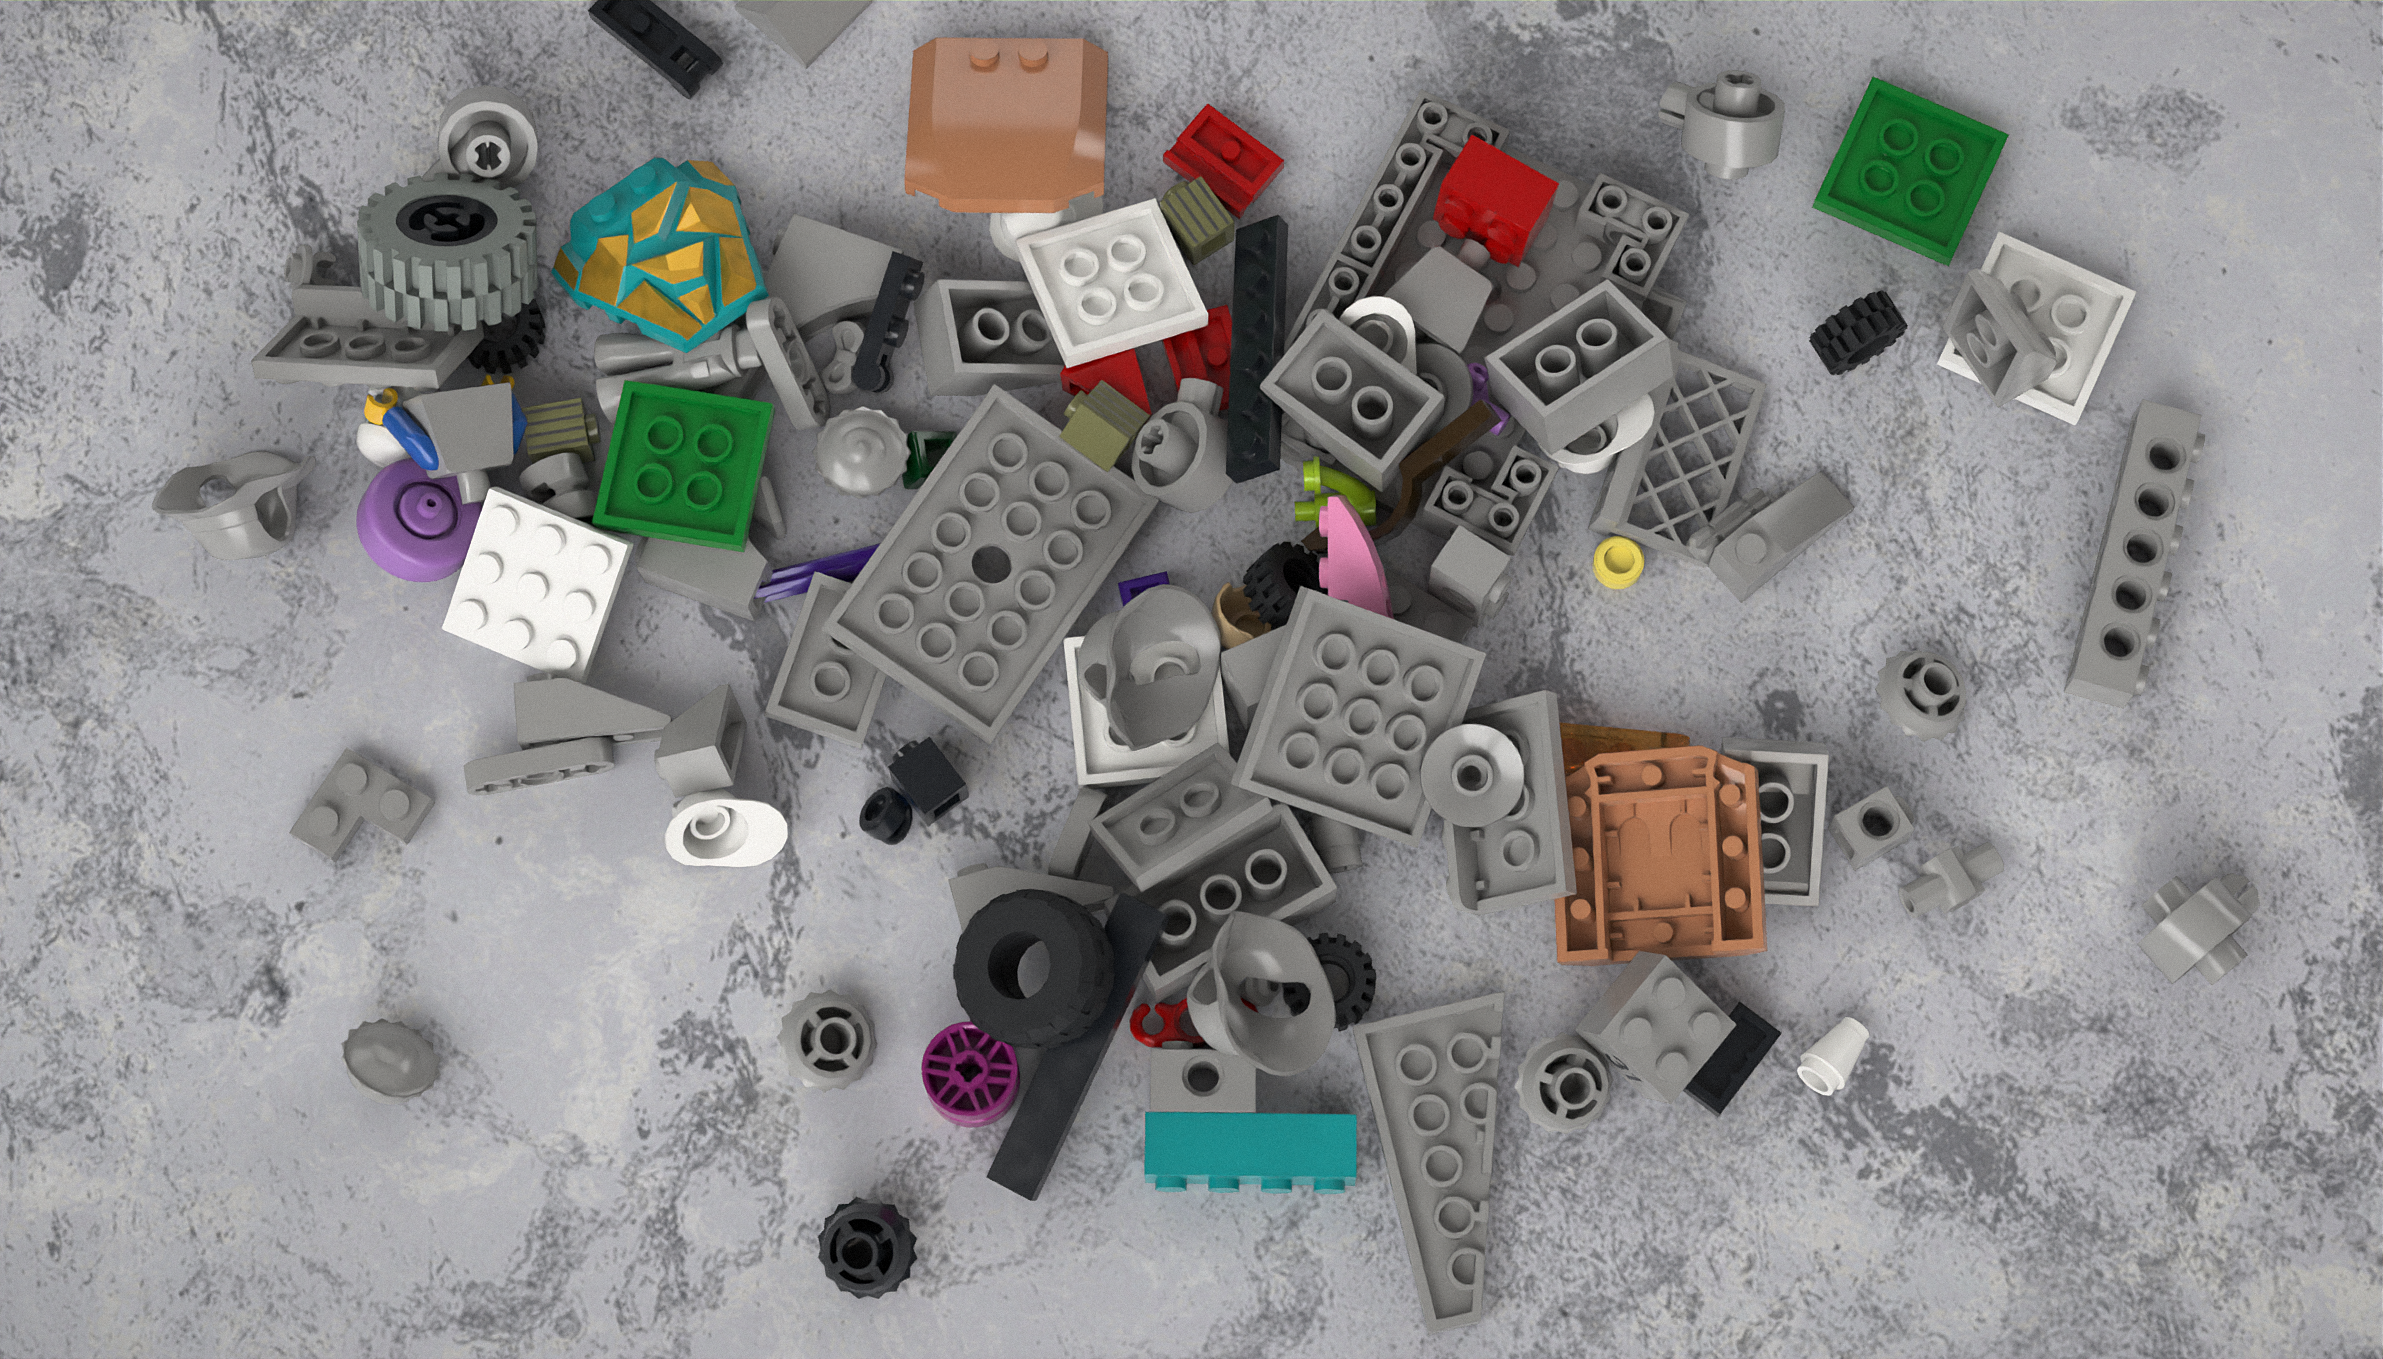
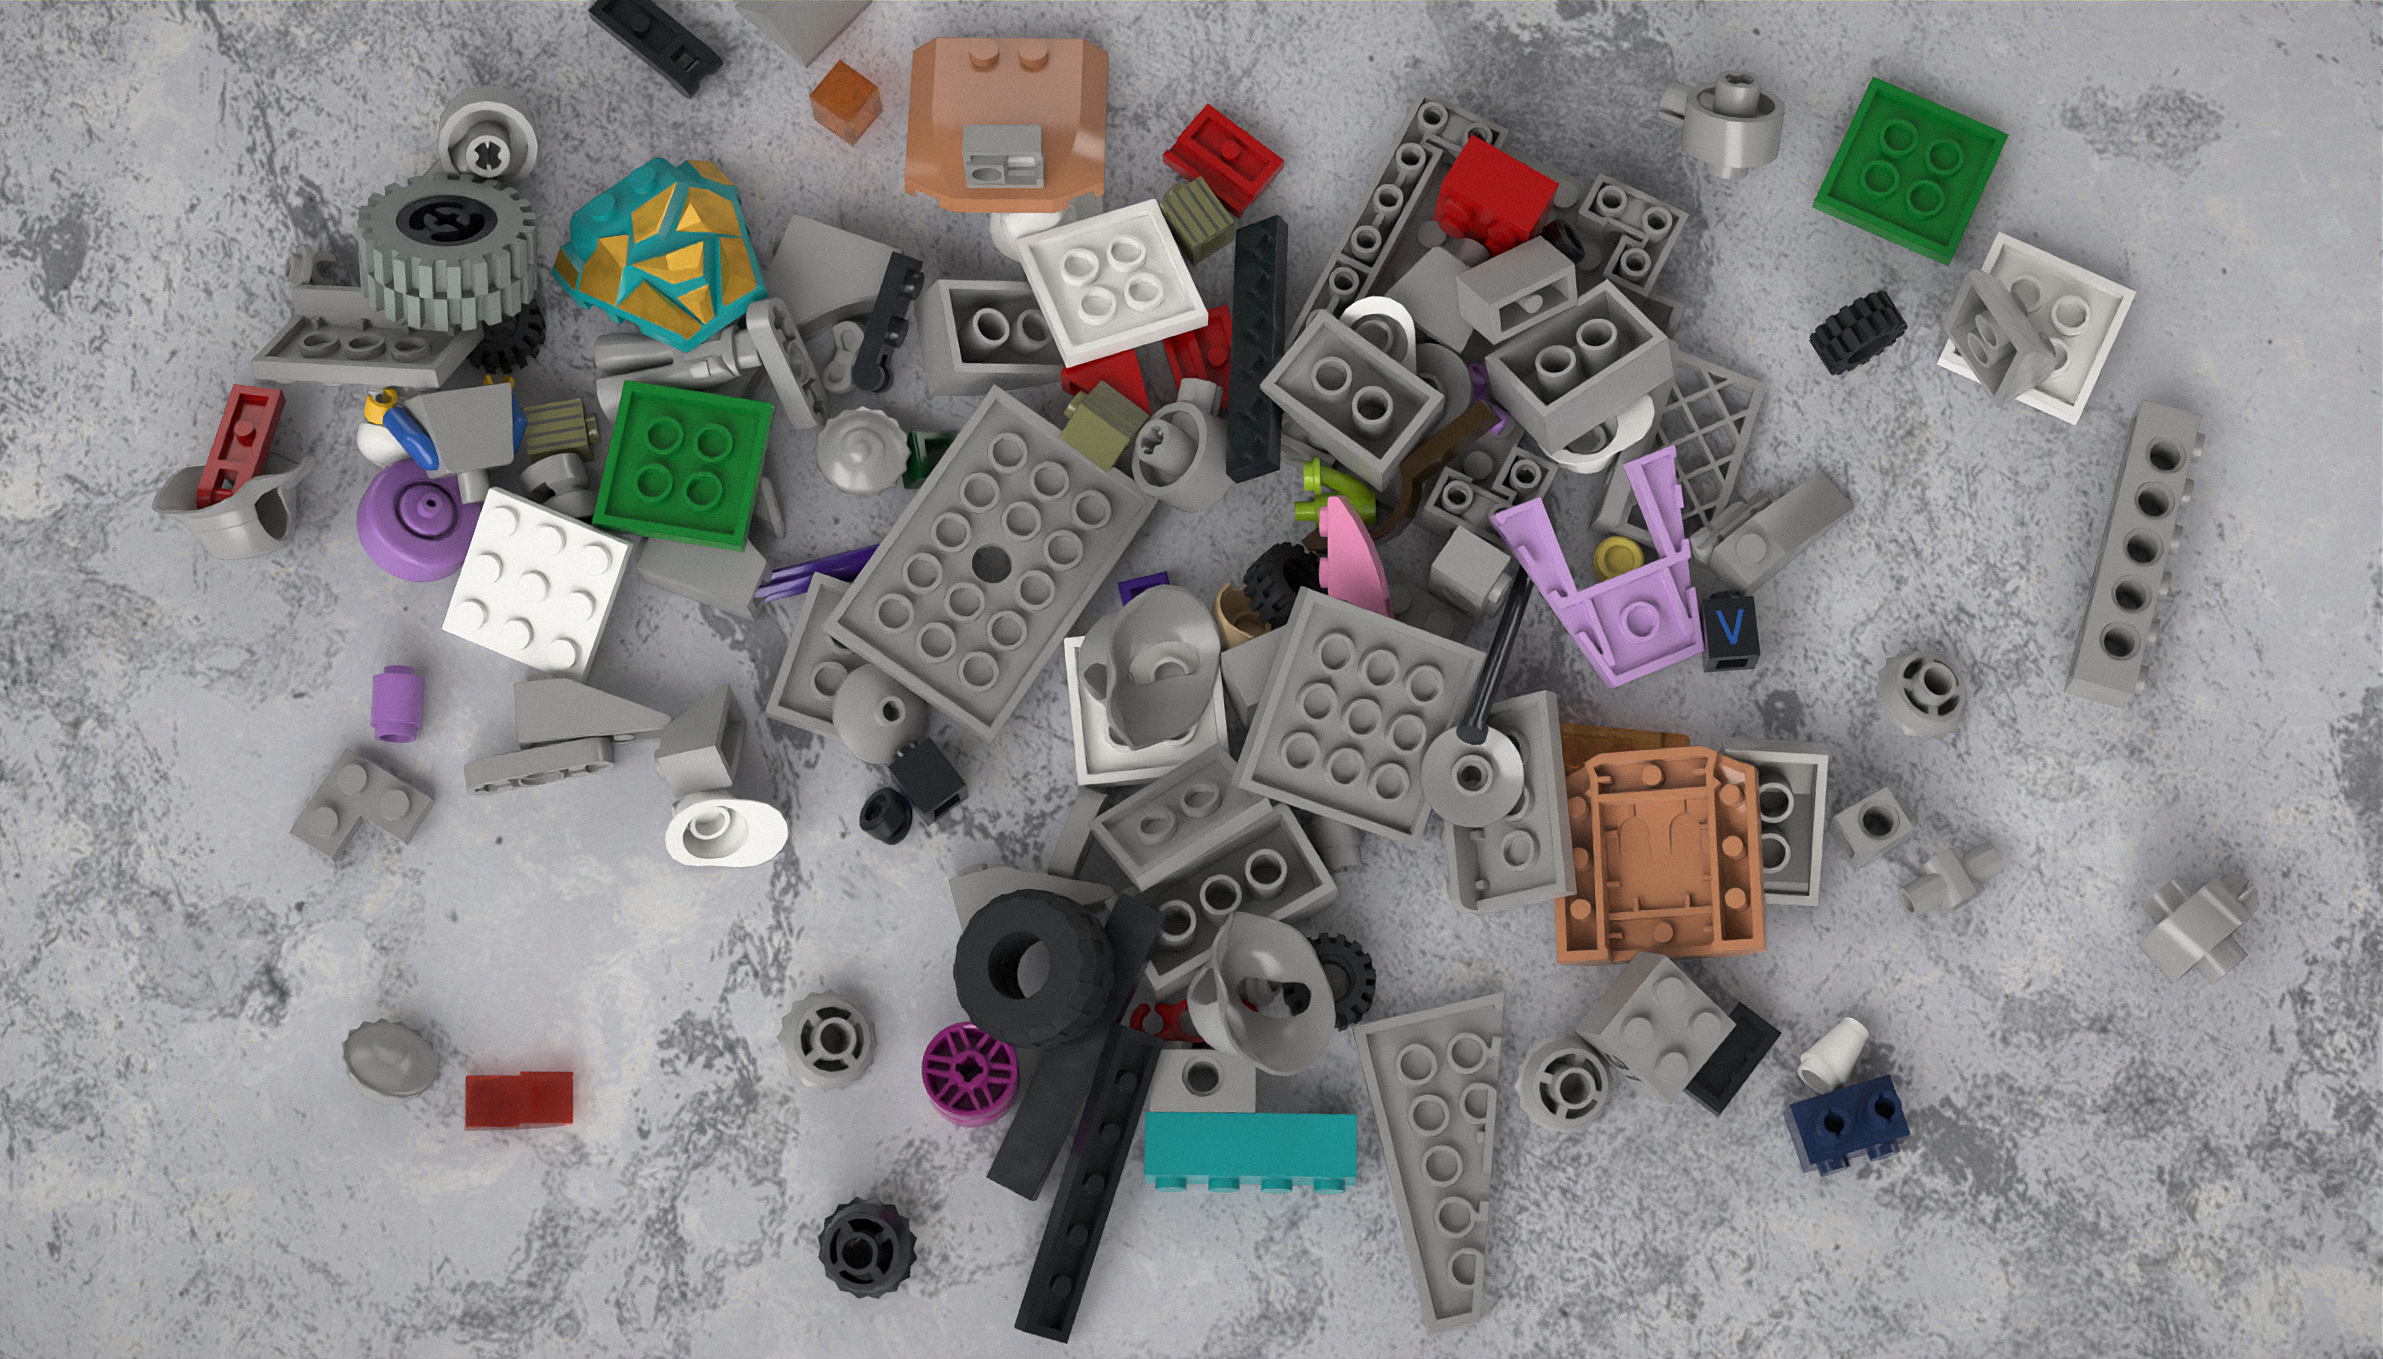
none -> red plate [196,384,286,510]
none -> medium lavender brick [370,665,425,743]
none -> clear red slope [464,1071,573,1131]
none -> clear orange brick [809,60,883,147]
none -> light grey dish [832,663,927,764]
none -> light grey brick [962,125,1045,188]
none -> black plate [1014,1022,1165,1344]
none -> light grey brick [1456,236,1578,345]
none -> black bar [1456,564,1534,745]
none -> lavender wing [1489,445,1704,689]
none -> black tile [1534,218,1585,265]
none -> black brick [1699,591,1761,673]
none -> dark blue brick [1783,1074,1911,1177]

